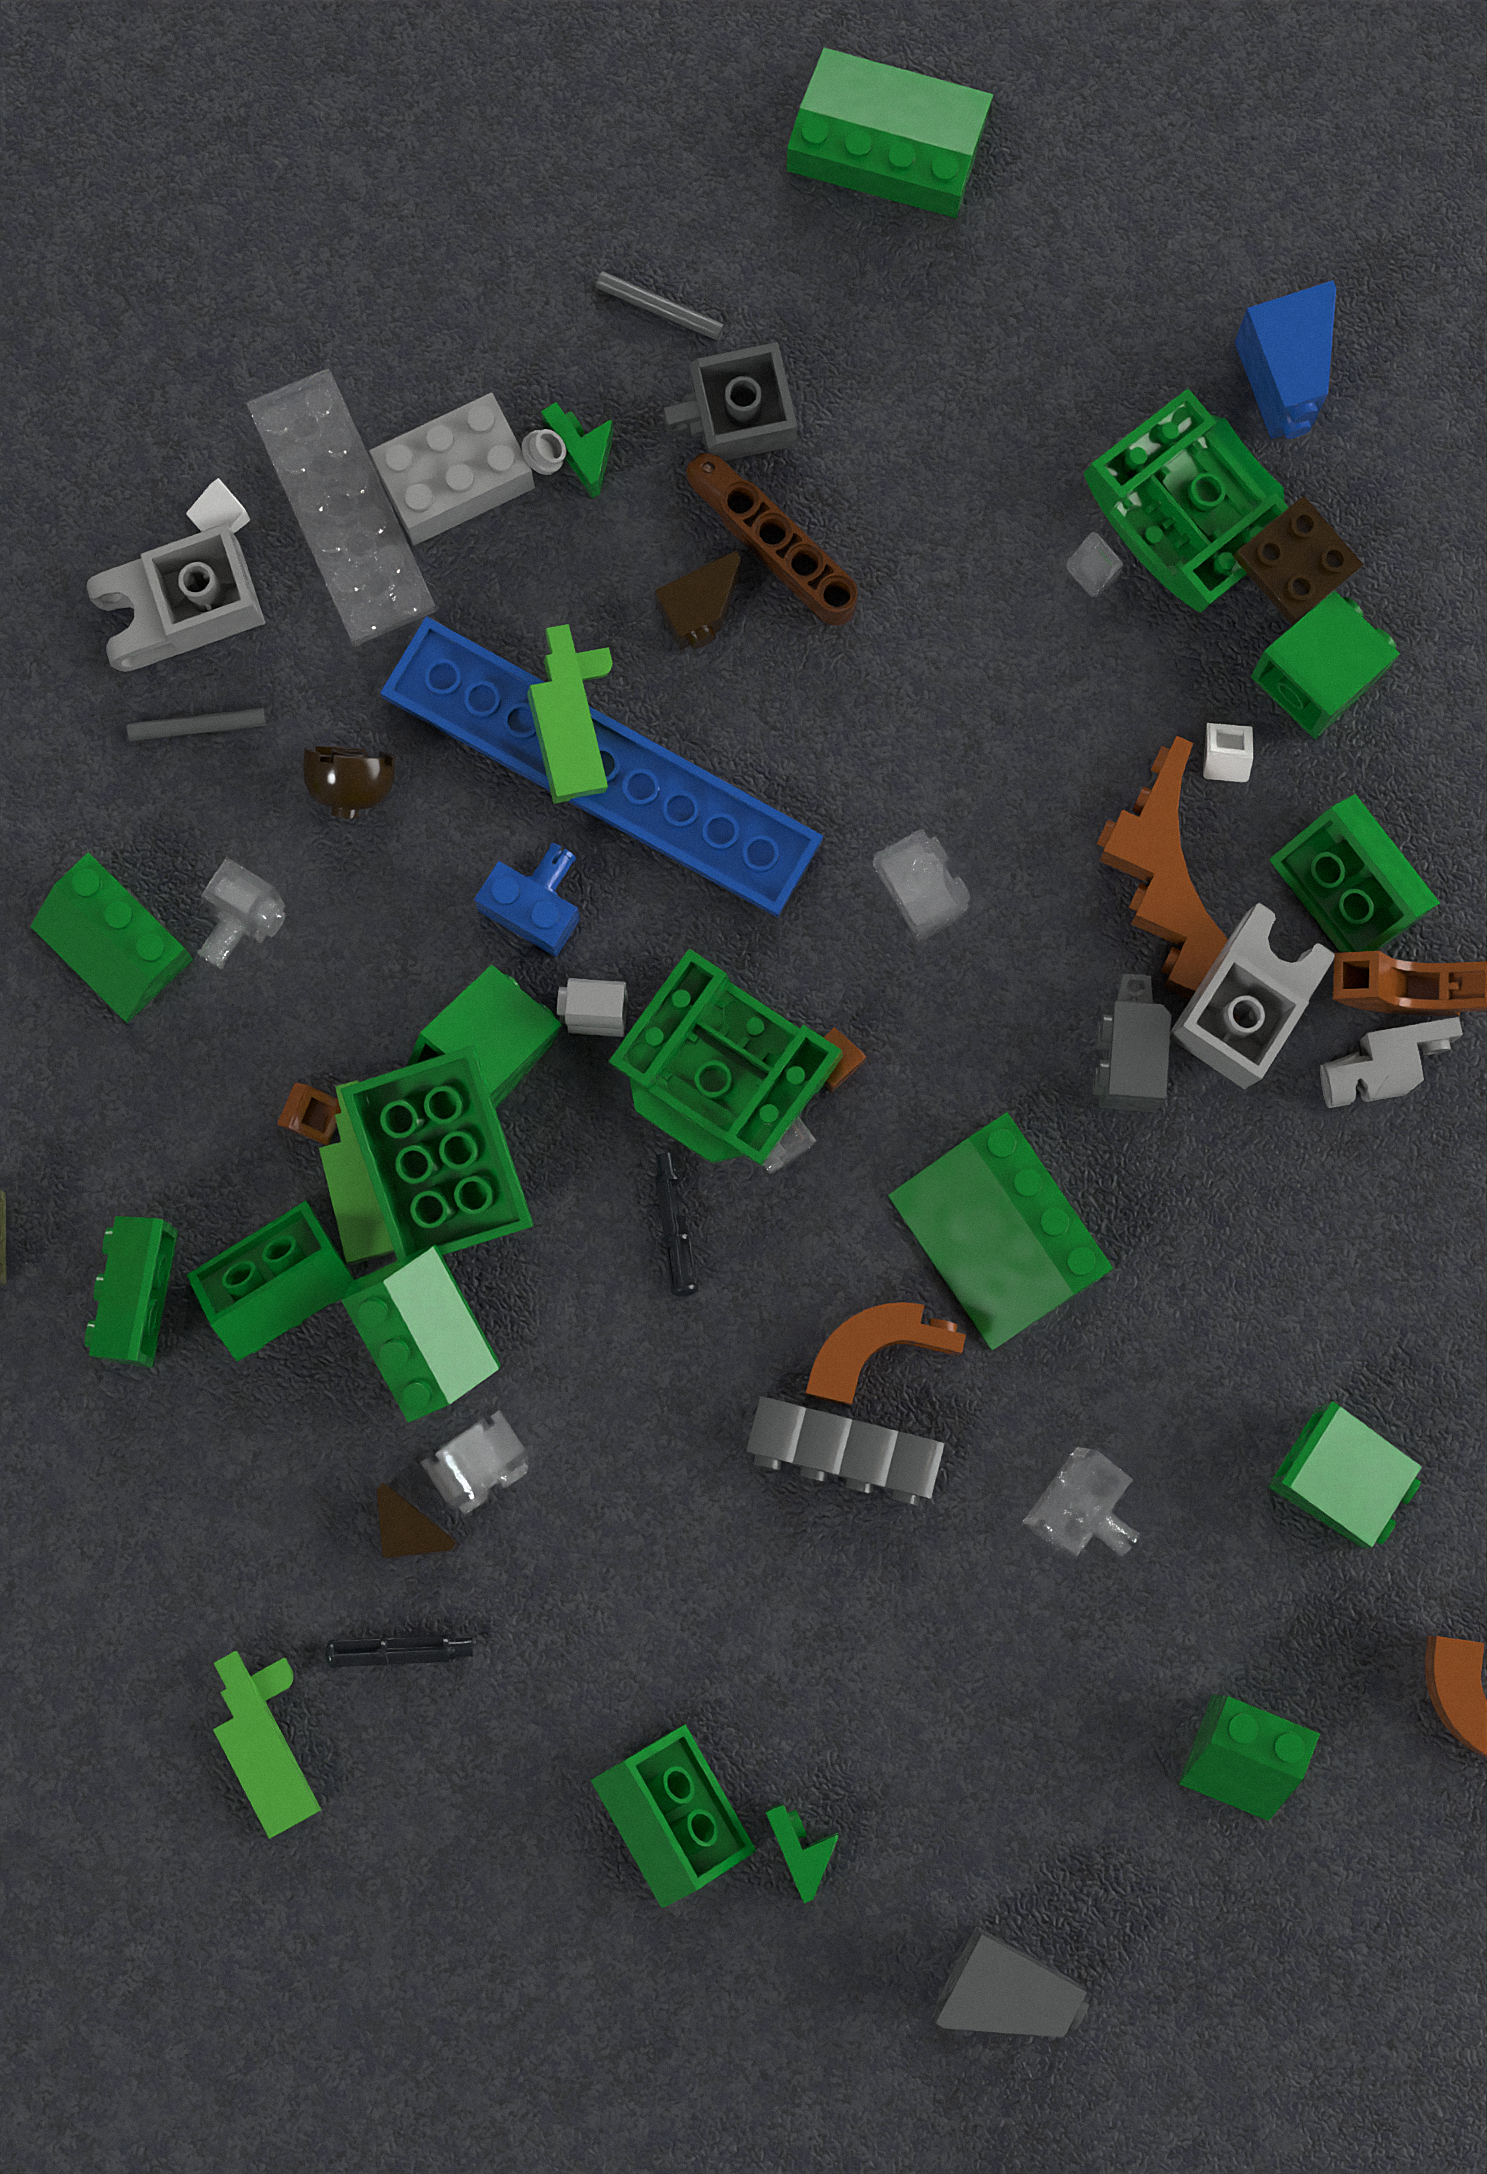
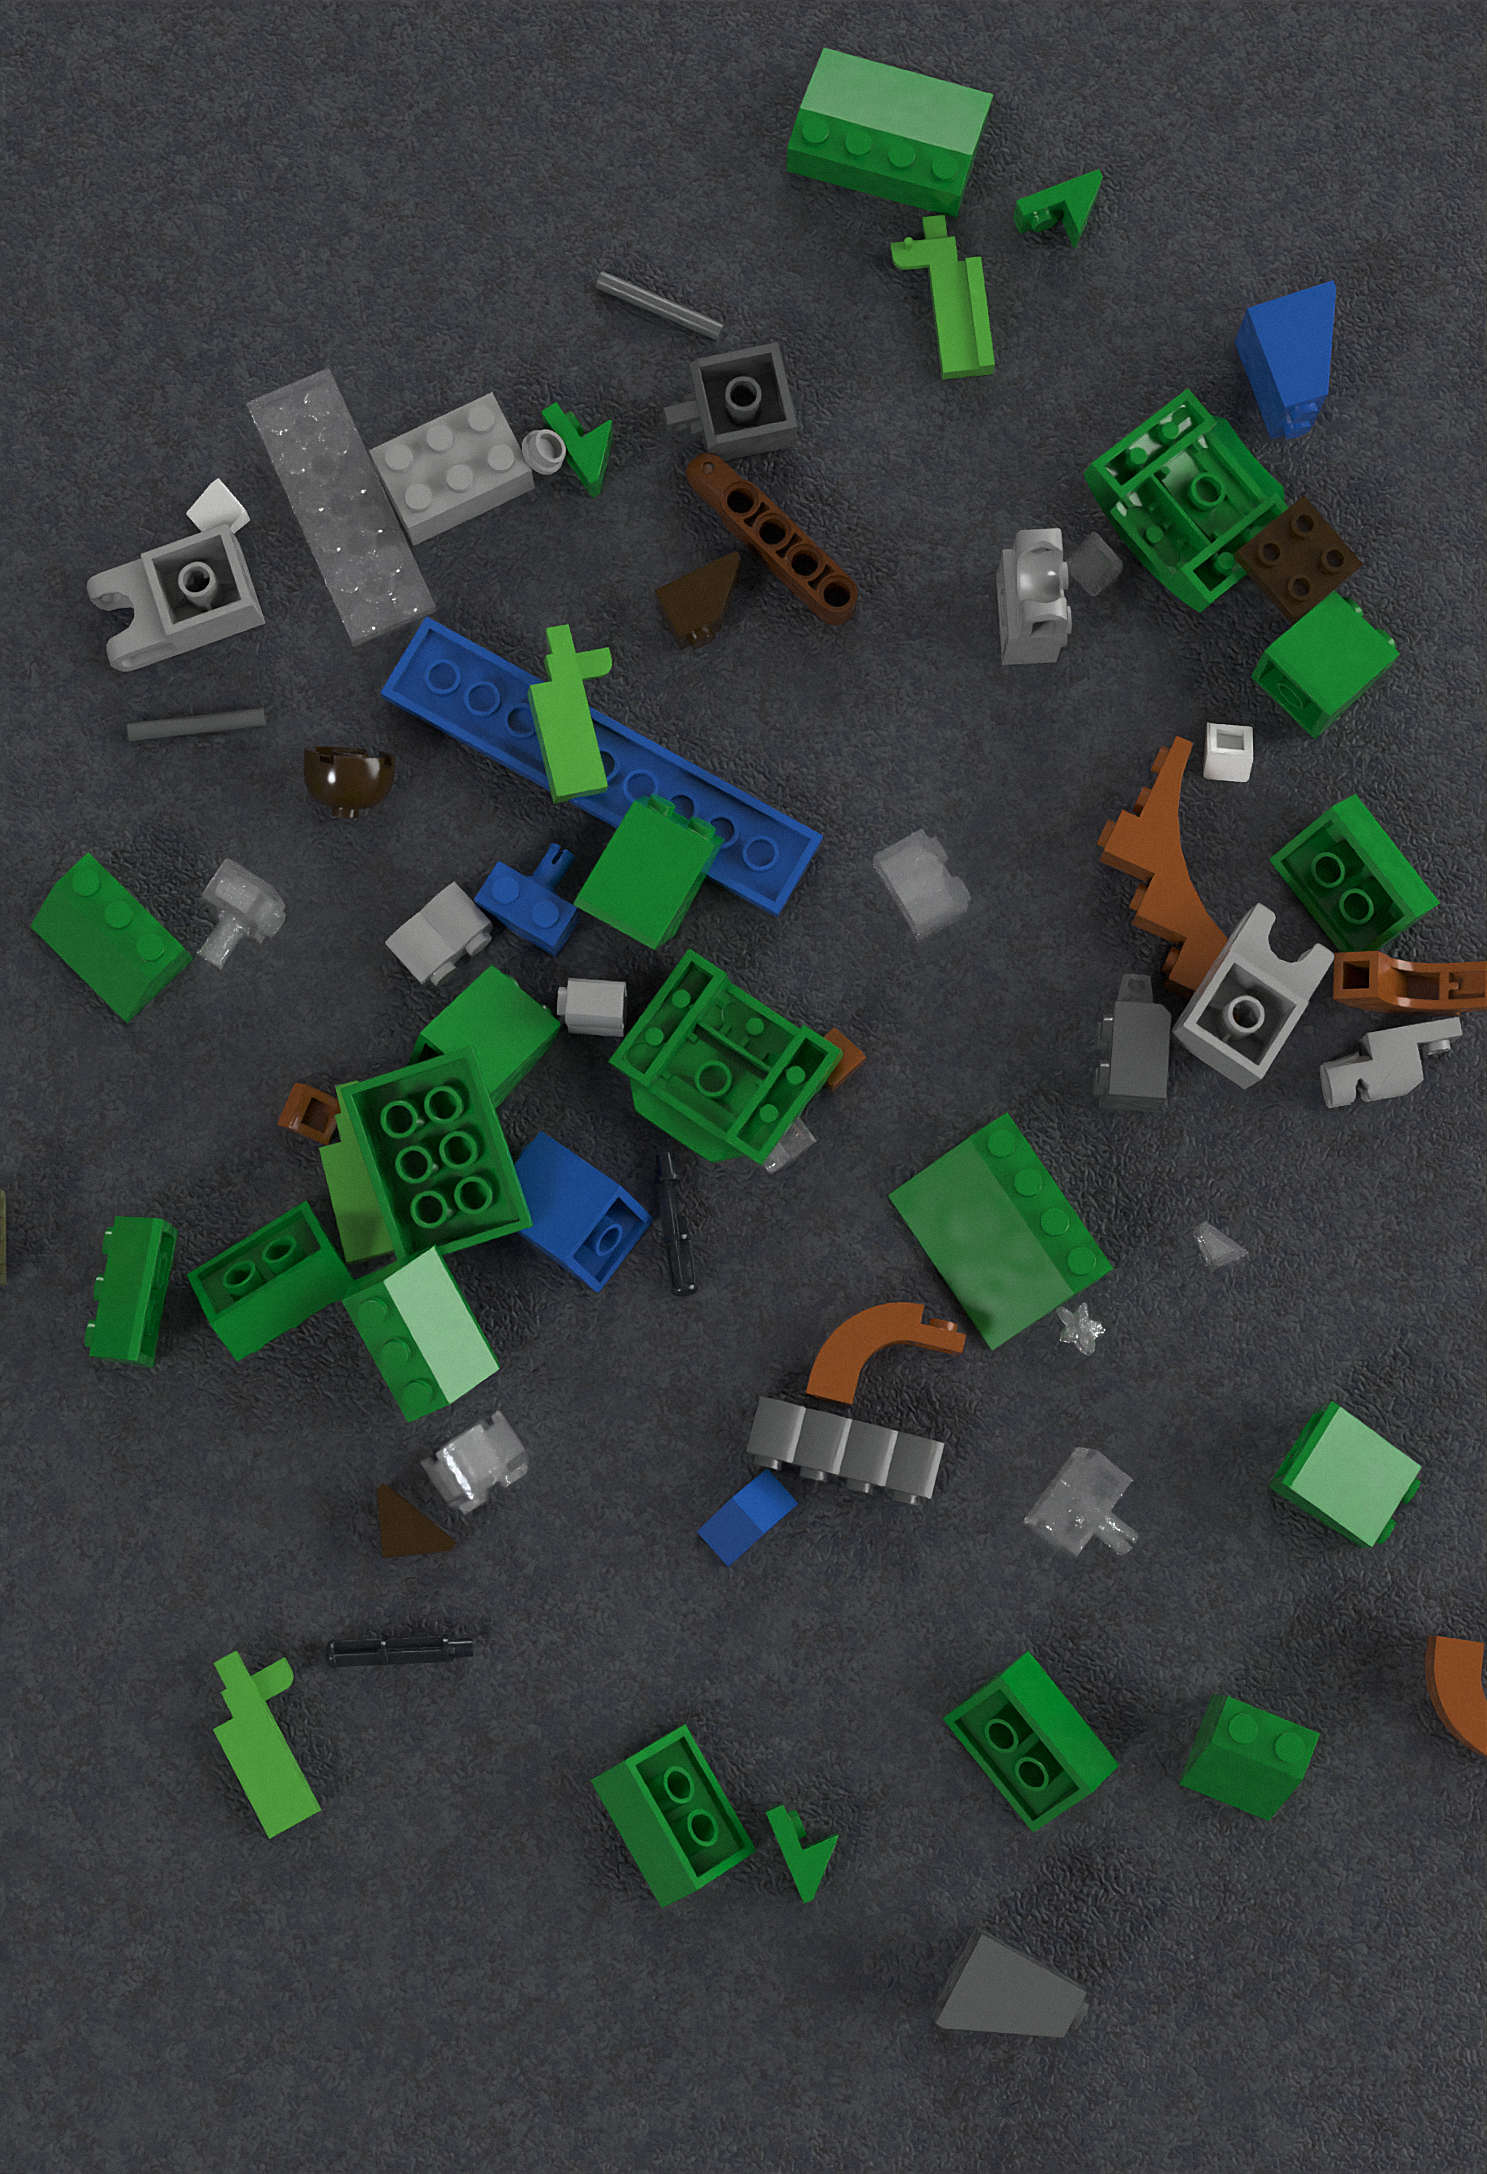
none -> light grey brick [385,881,494,988]
none -> blue slope [514,1131,654,1293]
none -> green slope [573,794,724,950]
none -> blue slope [697,1468,799,1567]
none -> bright green piece [890,215,995,379]
none -> green slope [942,1651,1119,1832]
none -> light grey brick [996,528,1072,665]
none -> green slope [1013,169,1103,248]
none -> clear plant [1056,1302,1106,1356]
none -> clear slope [1192,1221,1249,1272]

